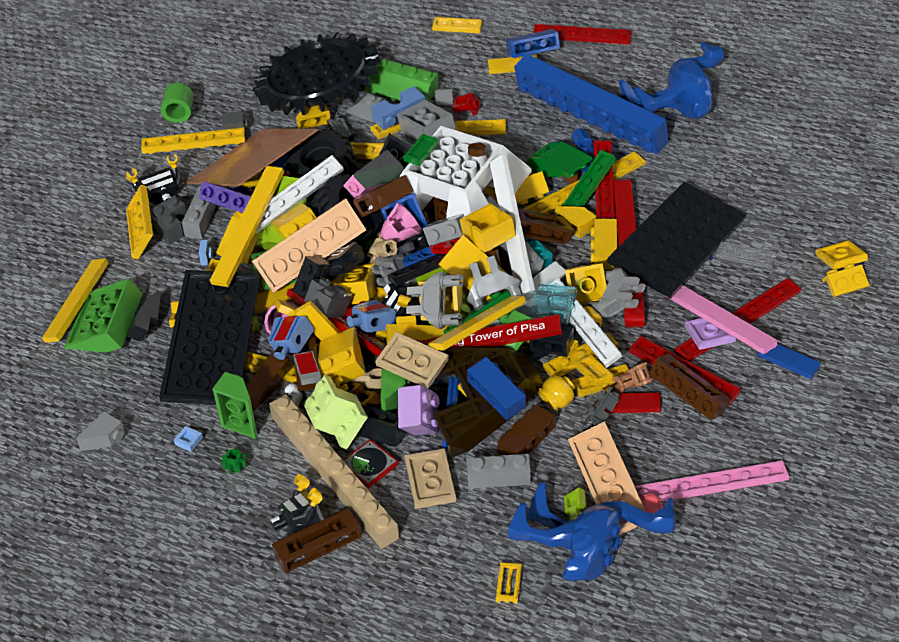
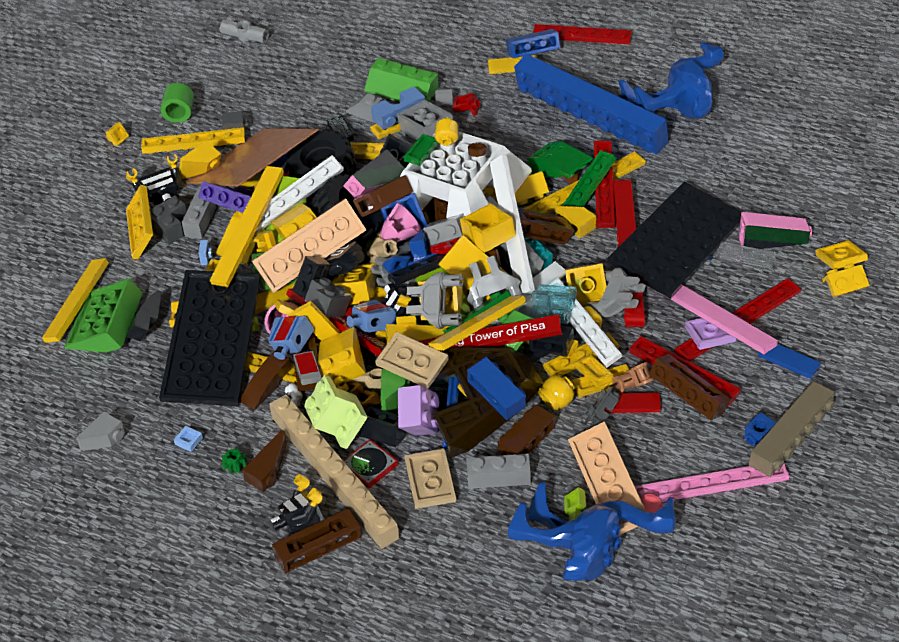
bright green slope [213,372,258,439] -> none
black gear [253,32,381,115] -> none
yellow slope [296,104,330,129] -> none
yellow tile [432,17,482,33] -> none
yellow tile [454,119,506,135] -> none
yellow tile [496,562,522,604] -> none
blue piece [571,128,594,173] -> none
yellow brick [591,219,617,270] -> none
none -> yellow tile [105,122,129,146]
none -> yellow slope [179,140,221,179]
none -> light grey piece [219,19,269,43]
none -> reddish brown slope [242,430,287,492]
none -> yellow tile [253,231,276,252]
none -> blue slope [383,256,410,273]
none -> blue slope [409,231,428,258]
none -> yellow head [435,118,458,146]
none -> slope [739,212,812,251]
none -> blue brick [744,412,777,446]
none -> dark tan brick [749,381,835,477]

